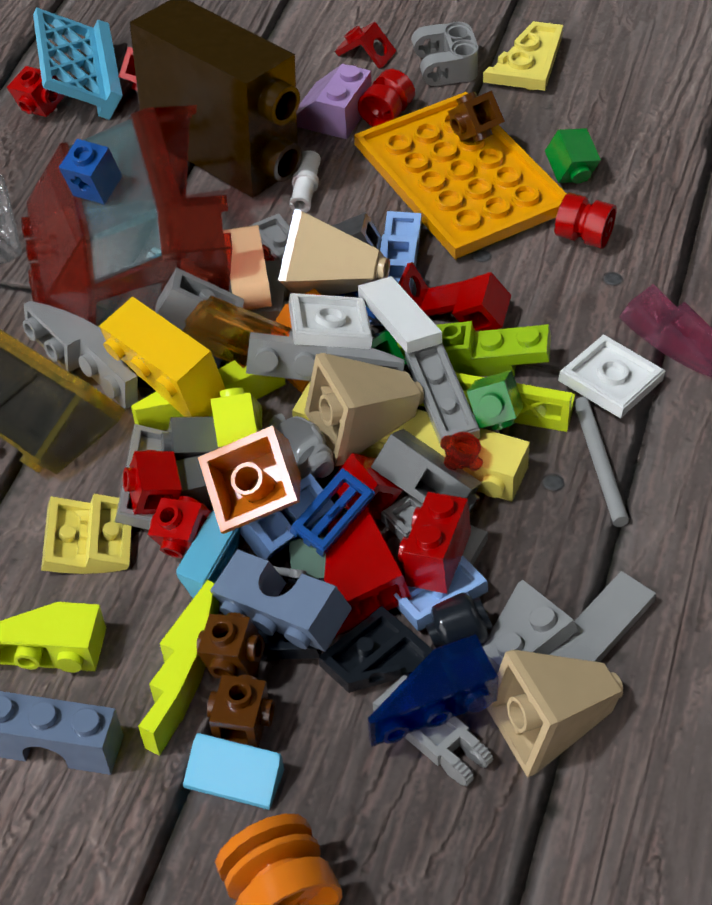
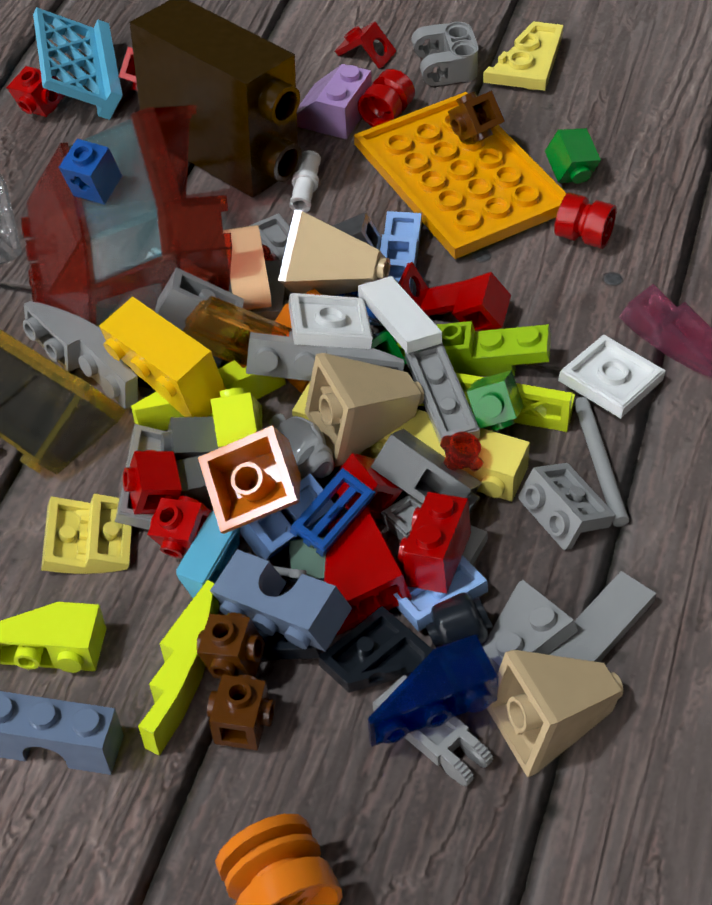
medium azure slope [183,733,284,810] -> none
none -> light grey bracket [518,463,616,550]

